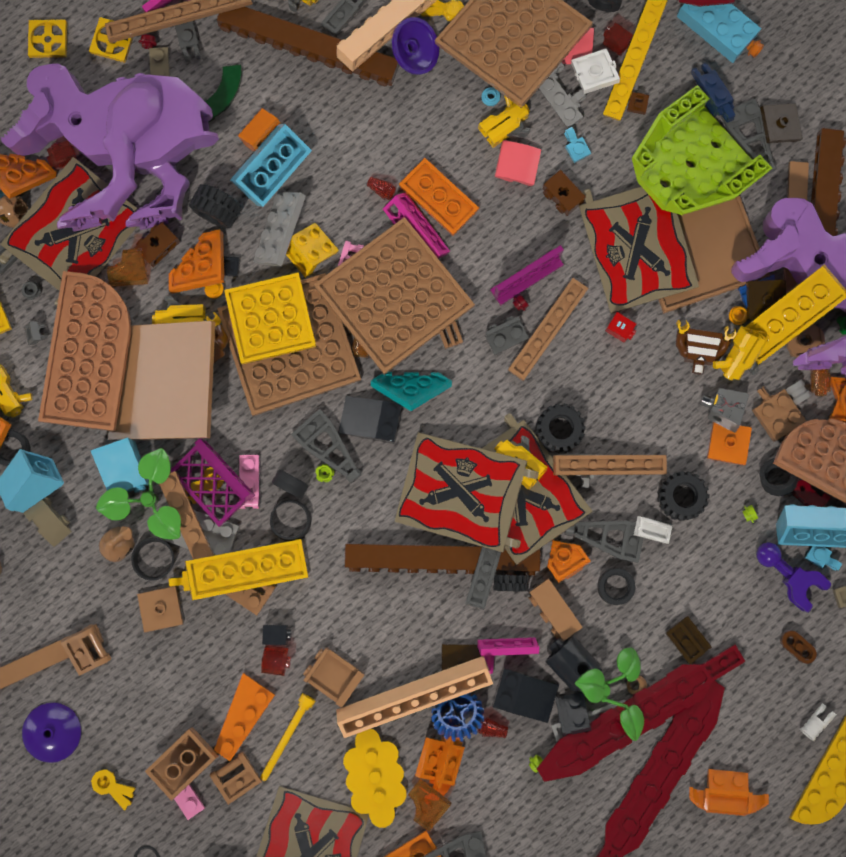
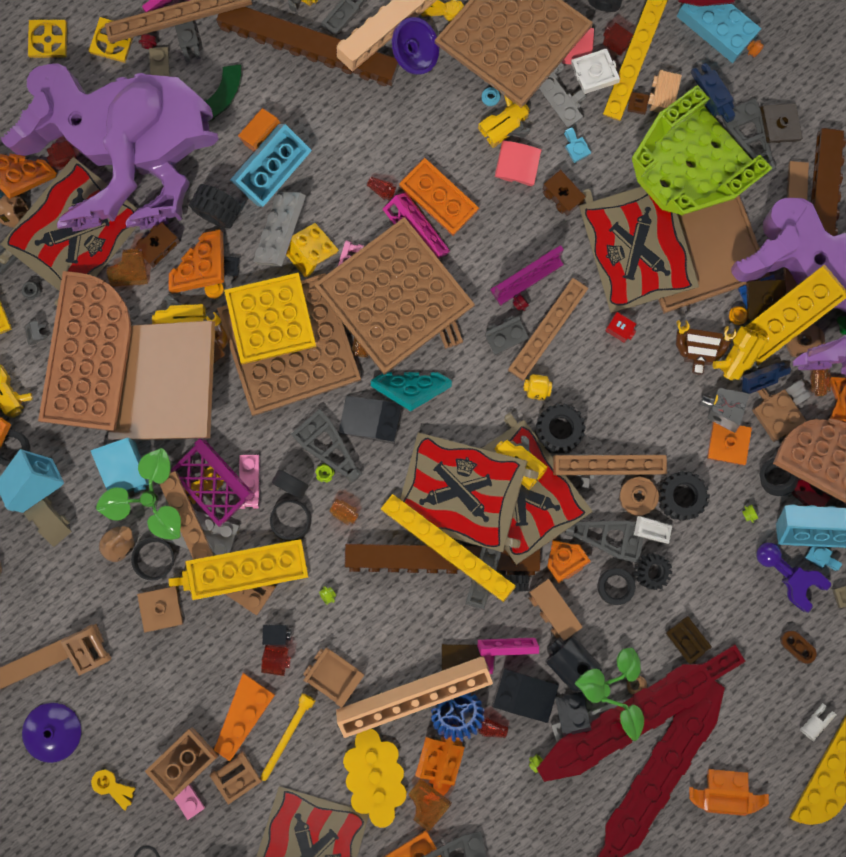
none -> lime plate [319,586,336,605]
none -> clear orange brick [329,499,359,526]
none -> yellow plate [381,494,516,603]
none -> yellow head [523,374,552,401]
none -> medium nougat plate [619,477,659,516]
none -> black tyre [634,553,673,590]
none -> light nougat brick [648,70,682,113]
none -> dark blue hinge [742,362,791,394]

